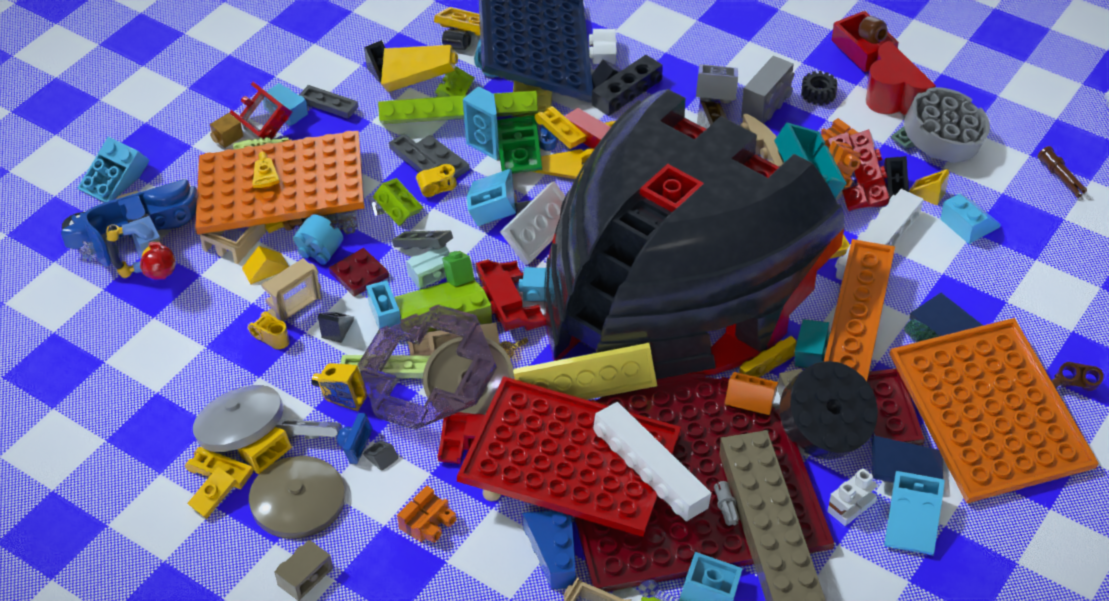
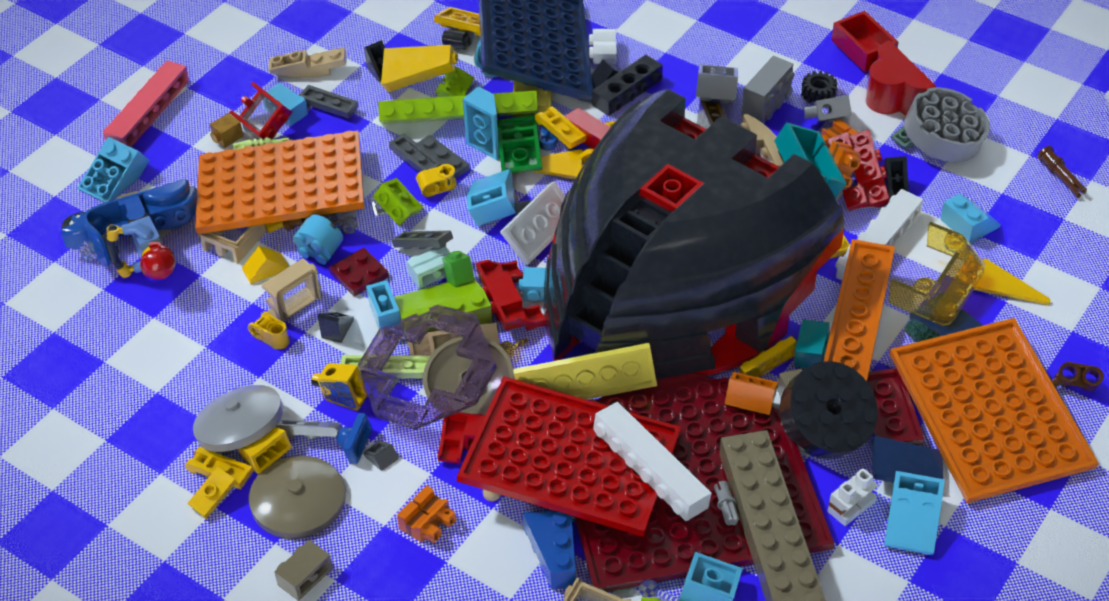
yellow piece [252,152,280,188] -> none
reddish brown head [859,16,888,44] -> none
yellow slope [909,169,950,205] -> none
none -> coral brick [103,60,189,147]
none -> tan slope [269,47,347,78]
none -> light grey torso [804,95,852,122]
none -> clear yellow windscreen [889,222,985,325]
none -> yellow flag [957,253,1051,305]

